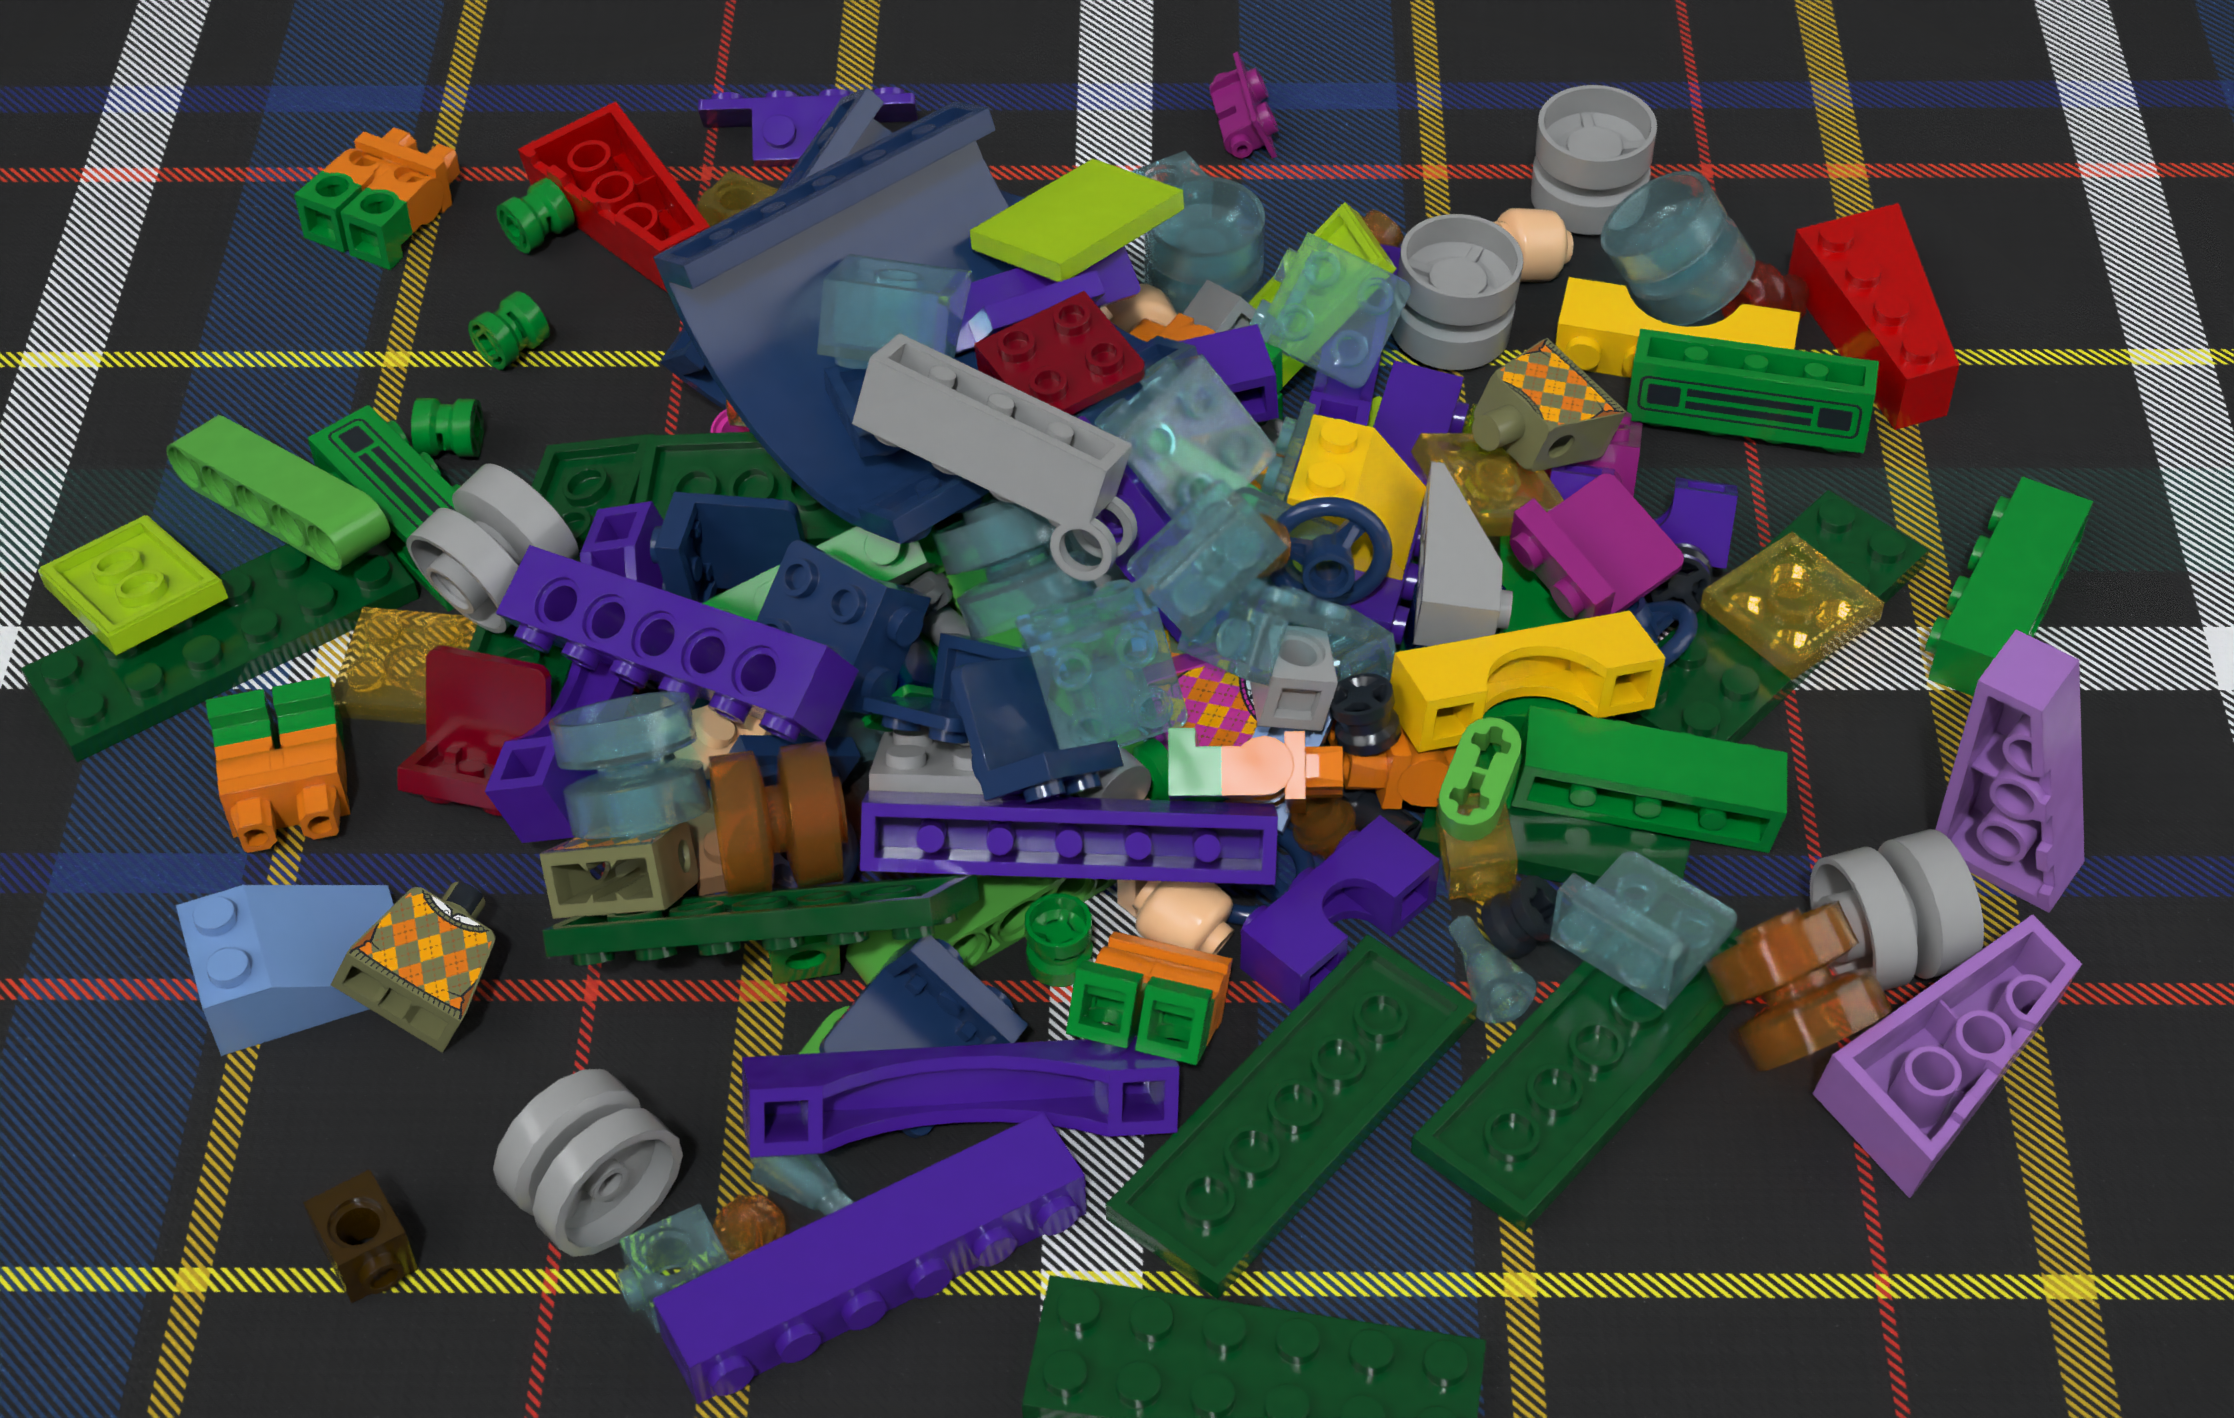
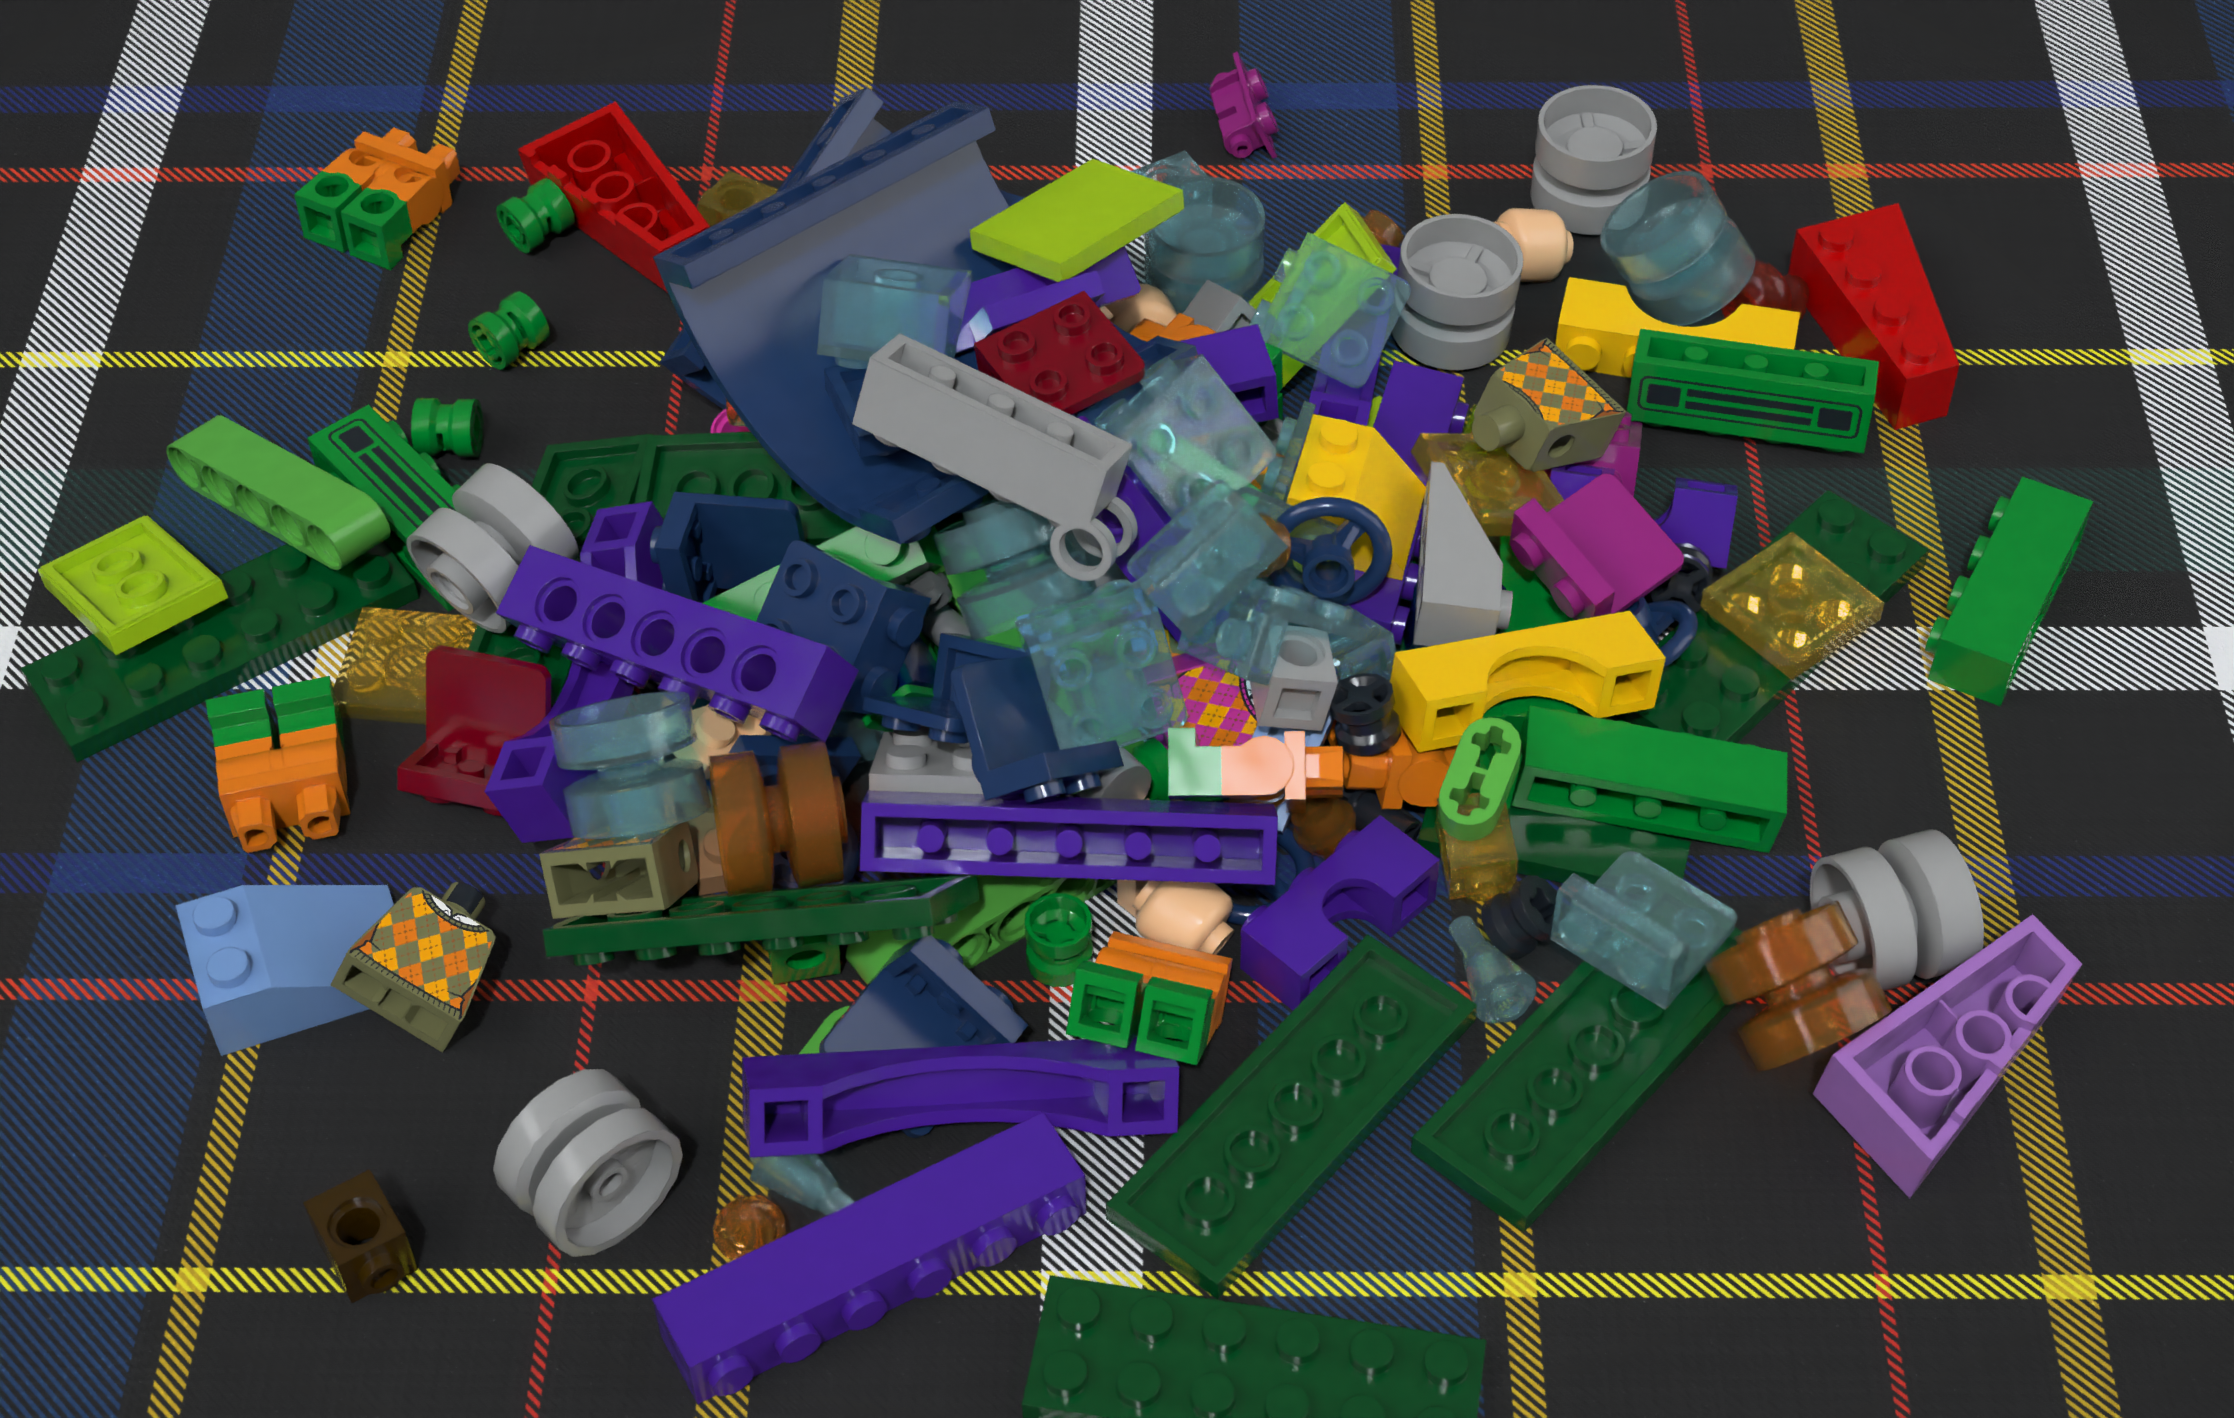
clear light blue brick [615,1203,730,1333] -> none
dark purple bracket [698,87,917,167] -> none
medium lavender wedge [1935,630,2085,913] -> none

